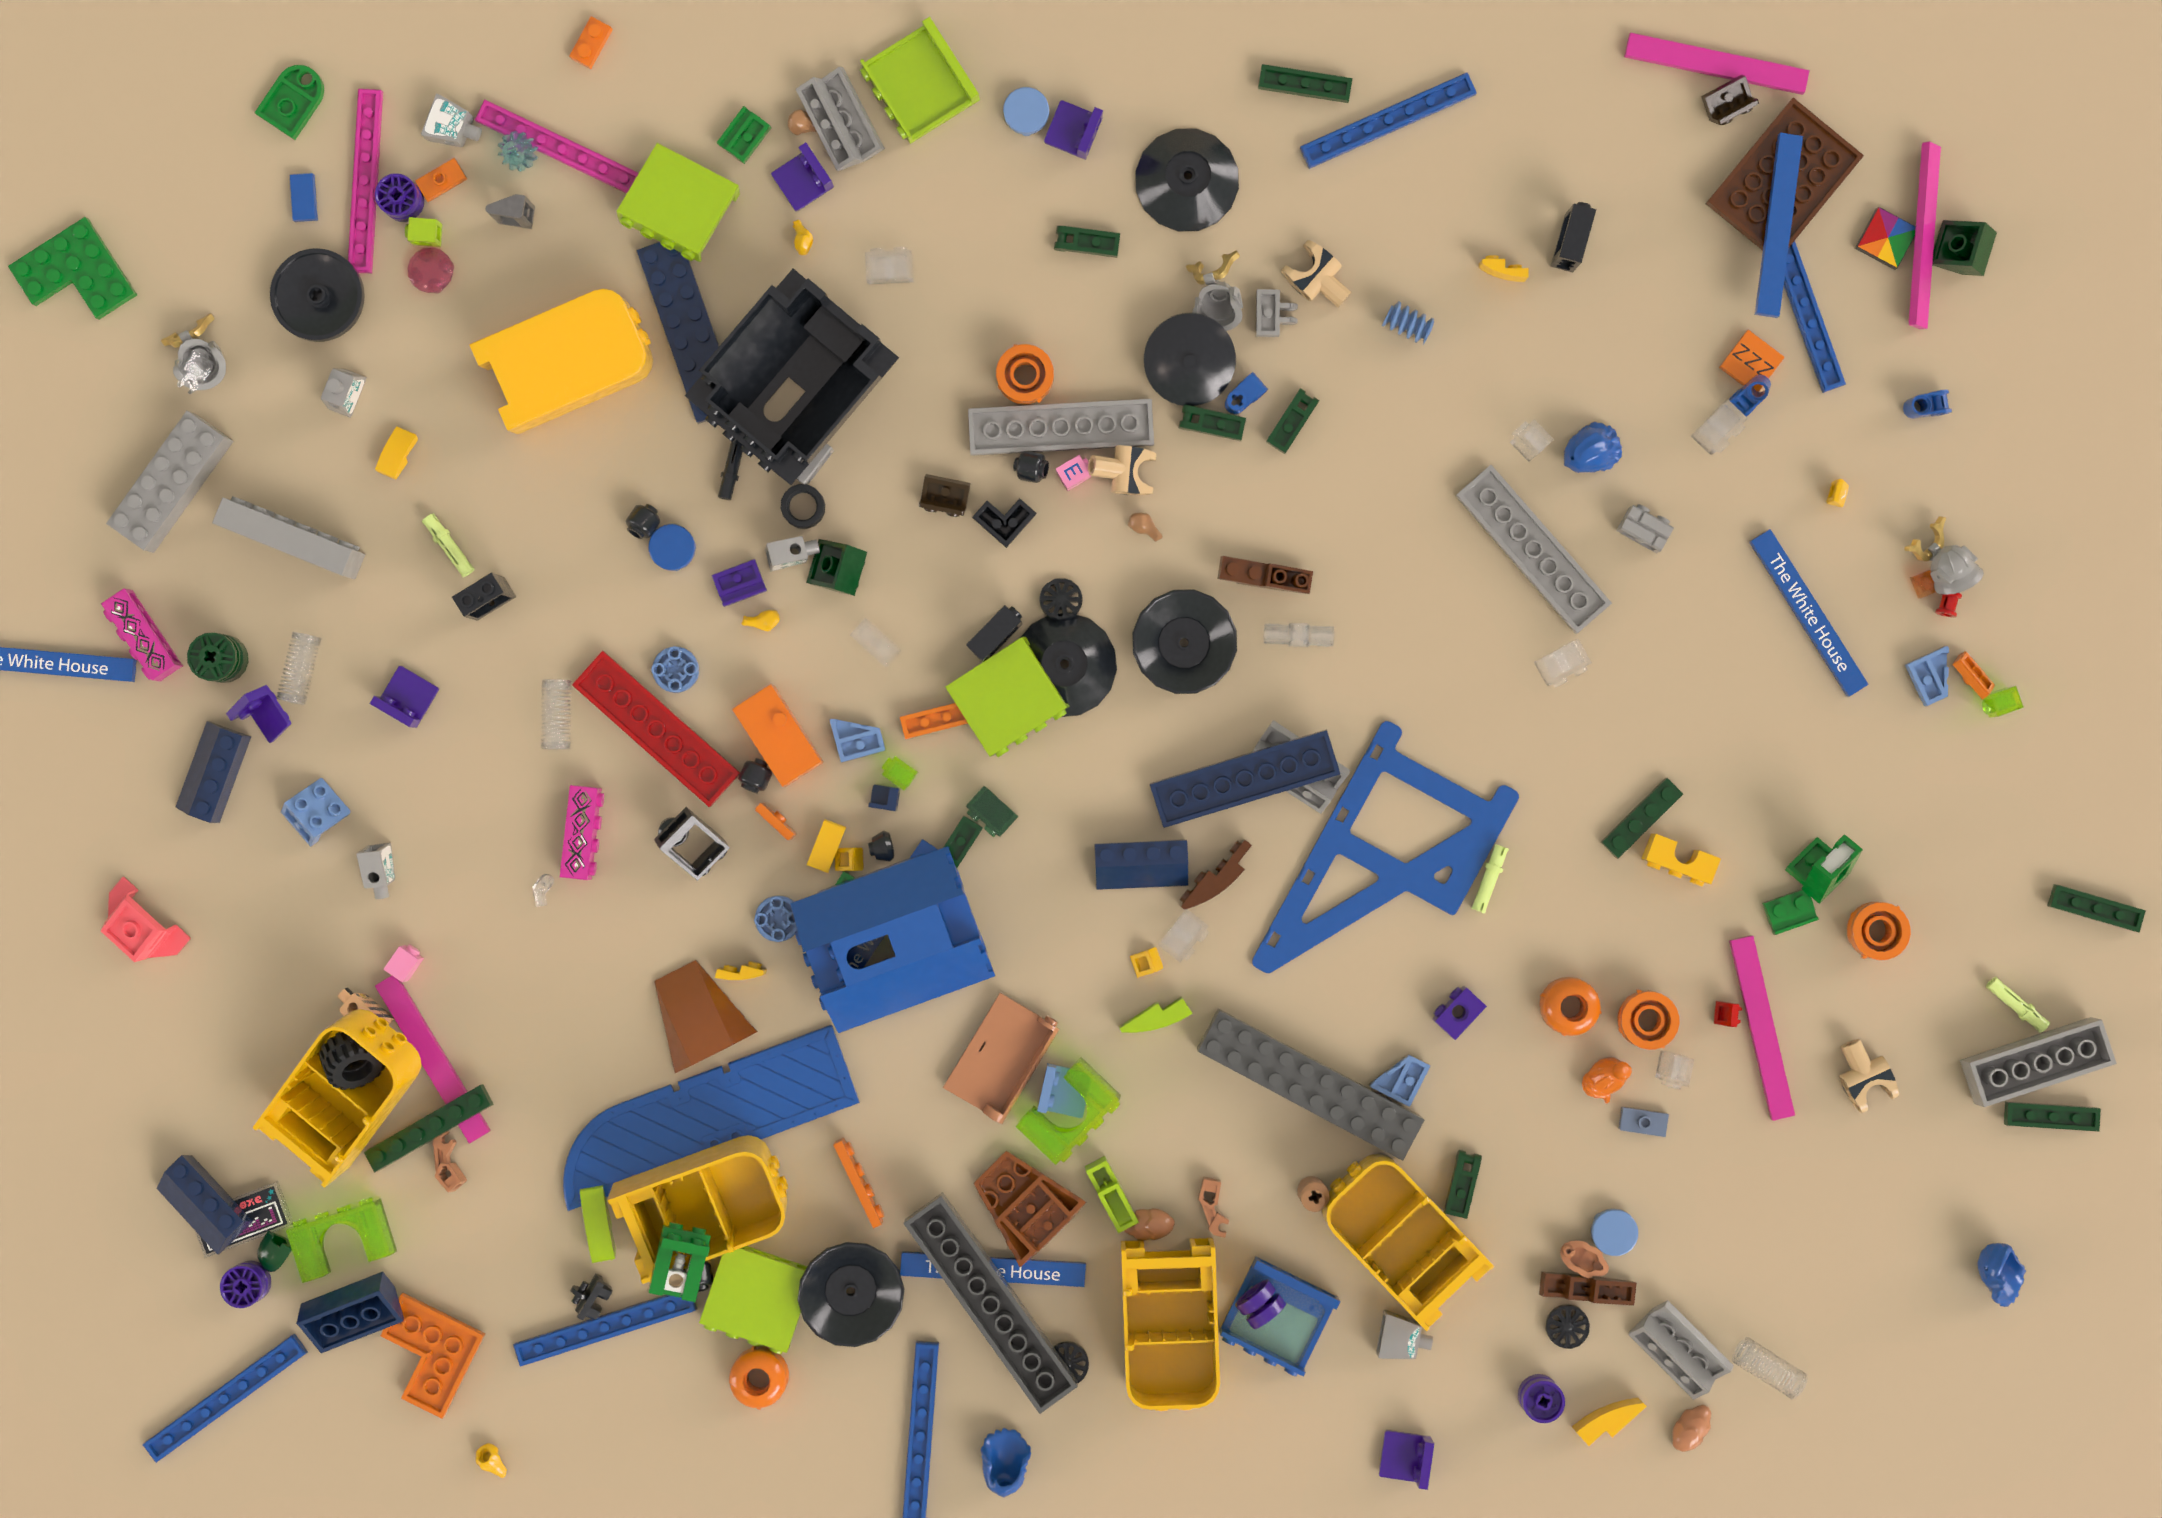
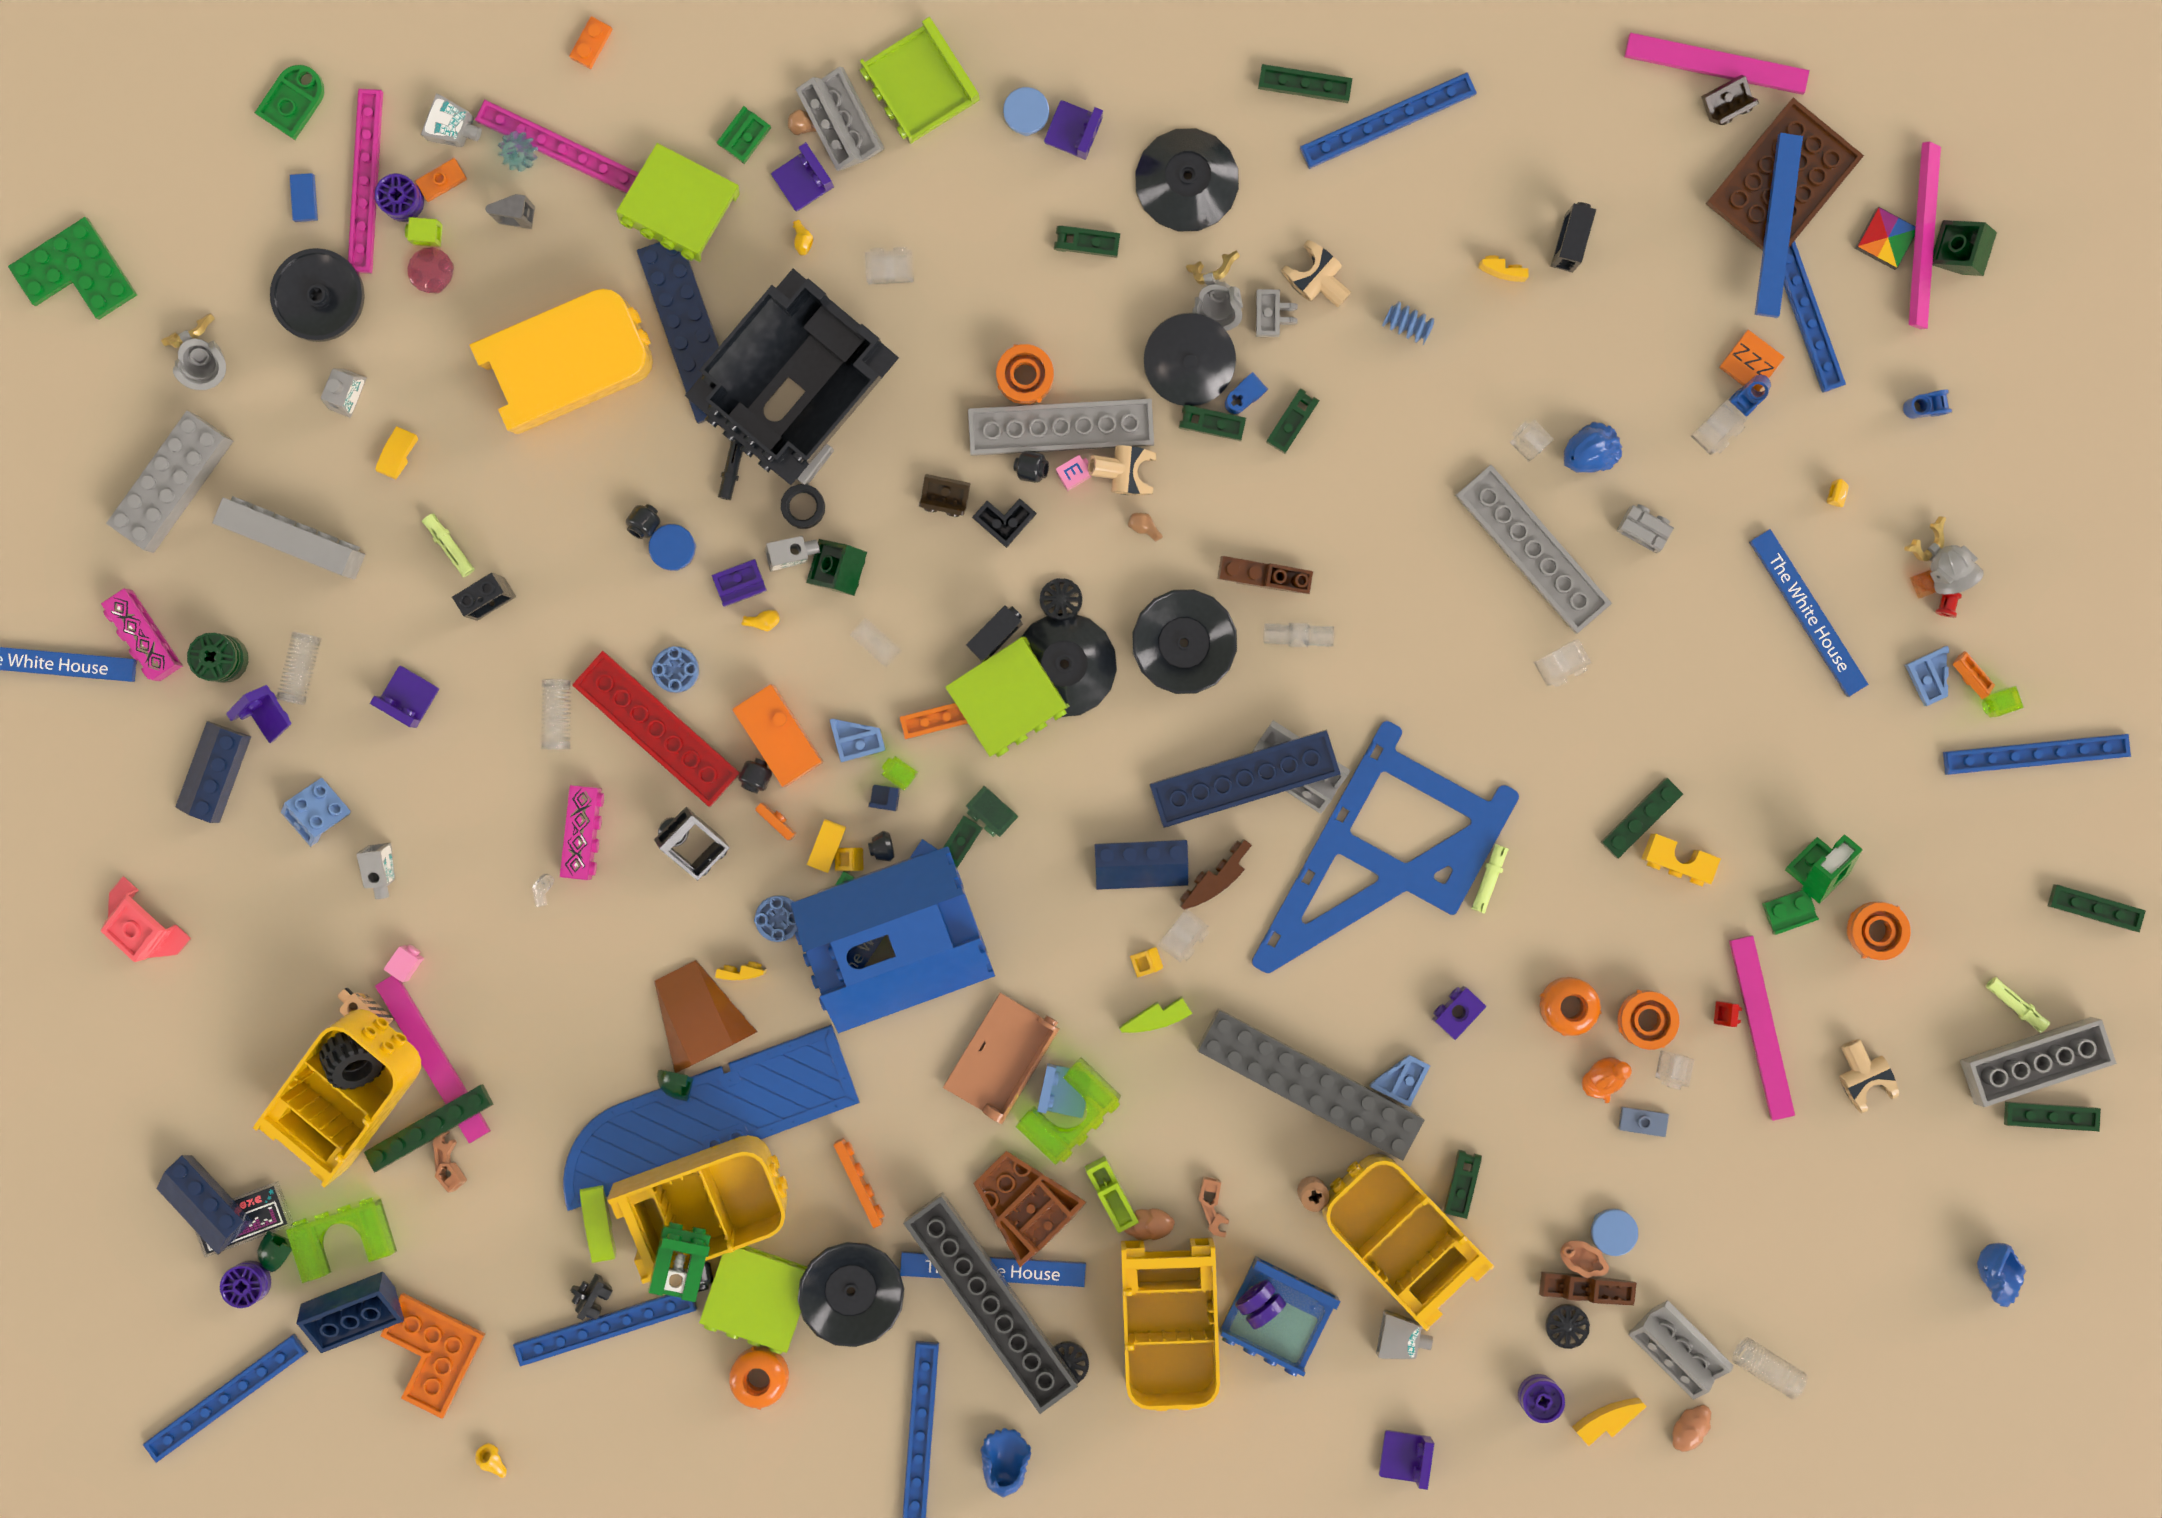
clear plate [177,350,215,394] -> none
none -> dark green brick [657,1070,693,1101]
none -> blue tile [1943,734,2131,775]

